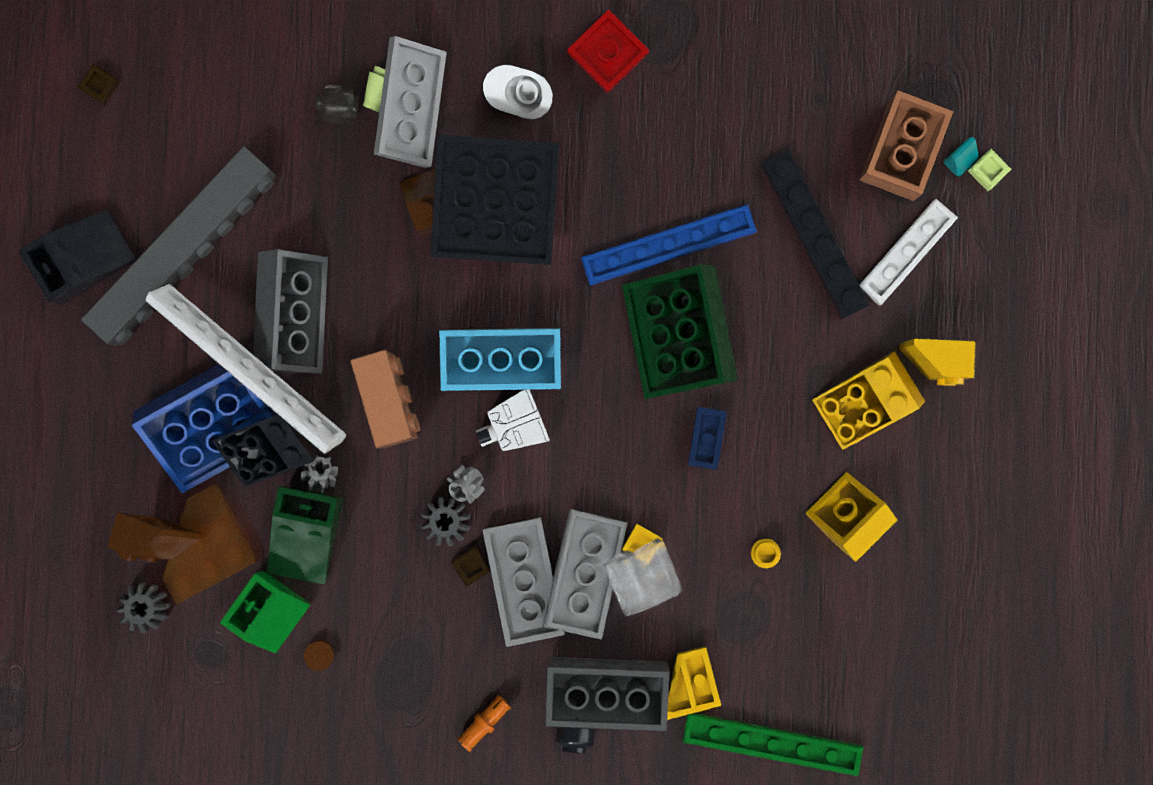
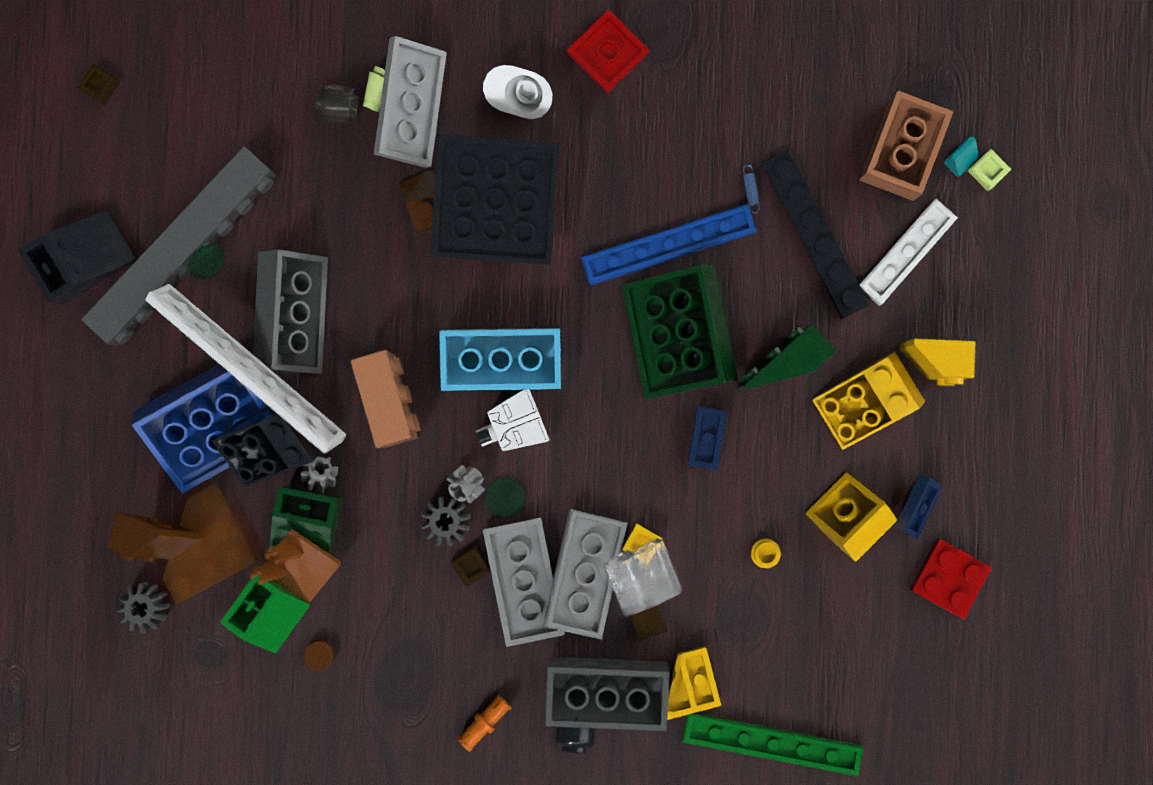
none -> clear green piece [188,243,226,280]
none -> dark orange plate [249,529,342,604]
none -> clear green piece [485,477,526,518]
none -> dark brown tile [629,602,667,641]
none -> dark green slope [737,324,836,391]
none -> medium blue piece [743,165,760,213]
none -> dark blue plate [895,474,943,539]
none -> red plate [909,538,992,620]

